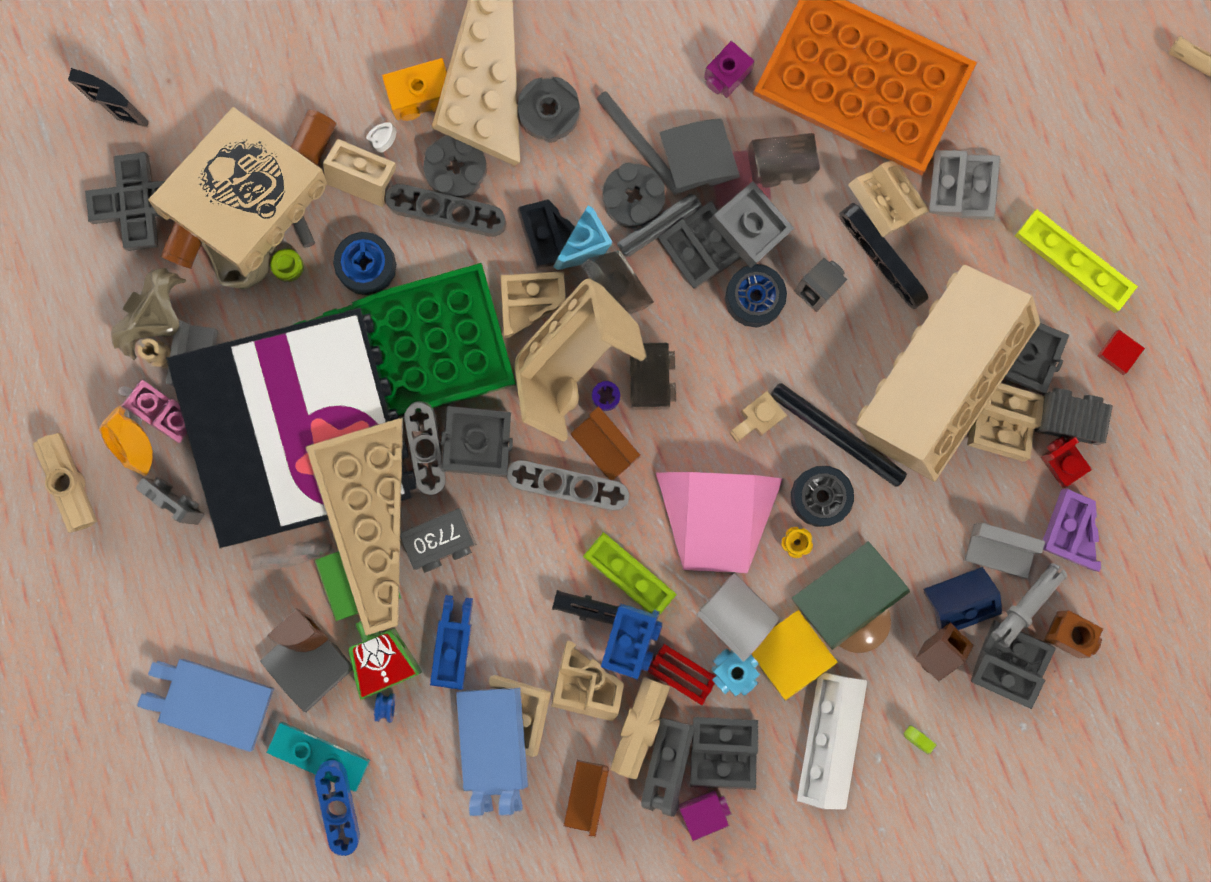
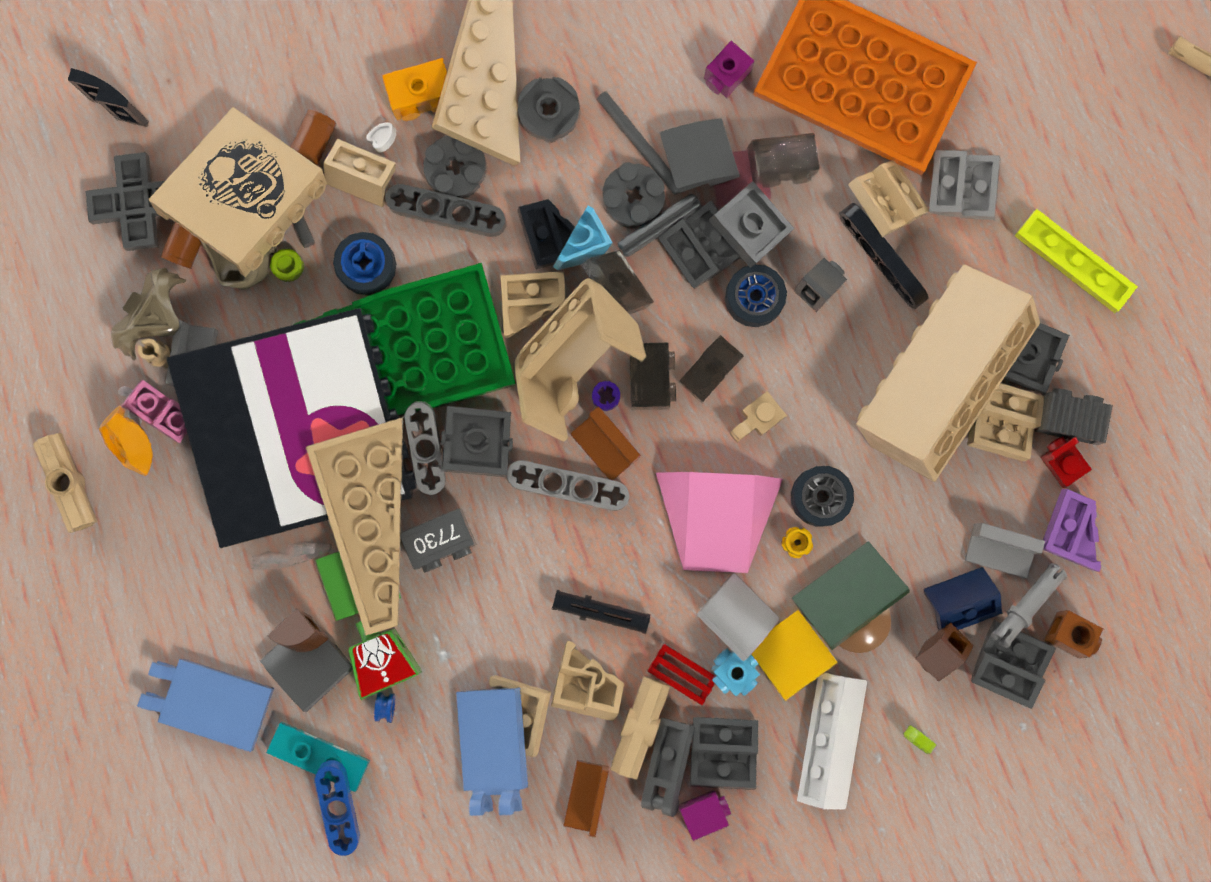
dark grey wing [136,477,205,525] -> none
blue hinge [430,595,473,690] -> none
lime tile [583,532,677,615] -> none
blue bracket [601,603,663,679] -> none
black axle [771,383,907,487] -> none
red tile [1098,330,1145,375] -> none
none -> clear smoke slope [679,335,744,403]

